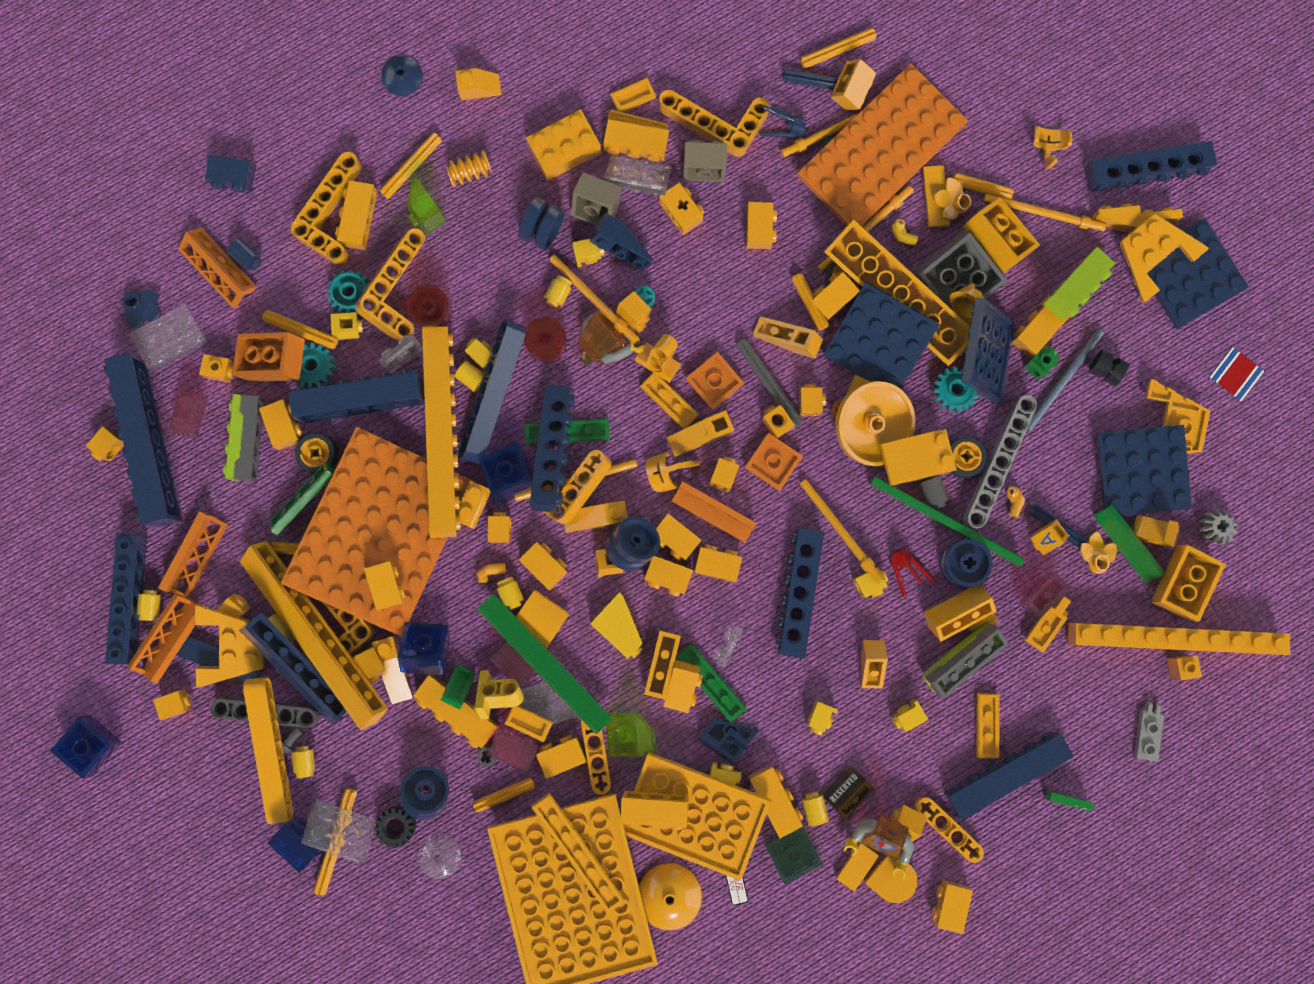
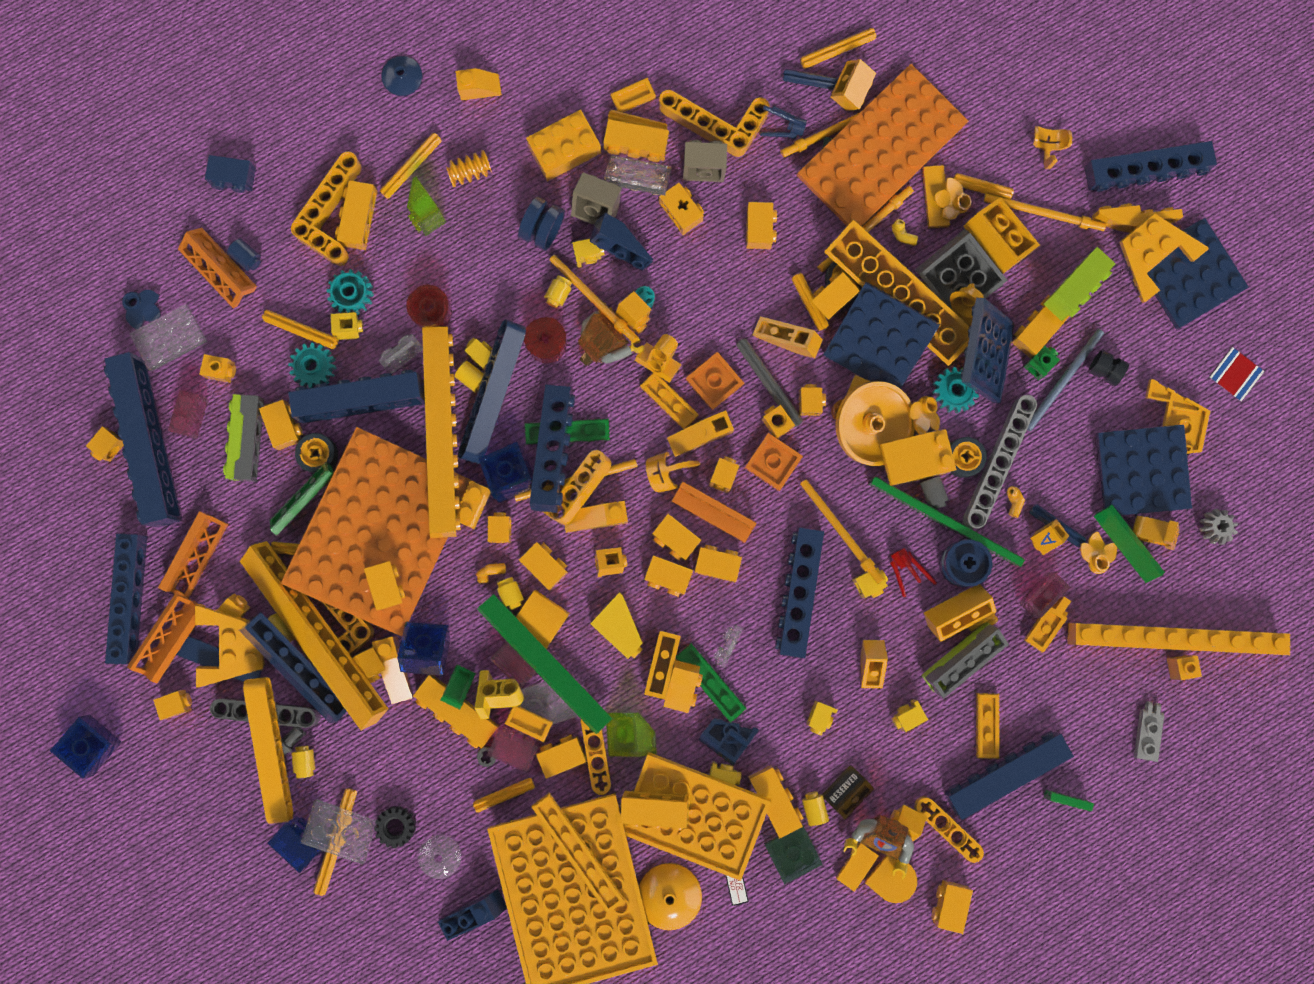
yellow brick [136,590,161,621] -> none
orange brick [232,332,305,381] -> none
light orange beam [356,228,425,342] -> none
dark blue wheel [399,766,449,820] -> none
dark blue wheel [605,517,661,571] -> none
light orange brick [1151,545,1226,622] -> none
none -> dark blue slope [437,889,507,941]
none -> light orange plate [908,396,940,435]

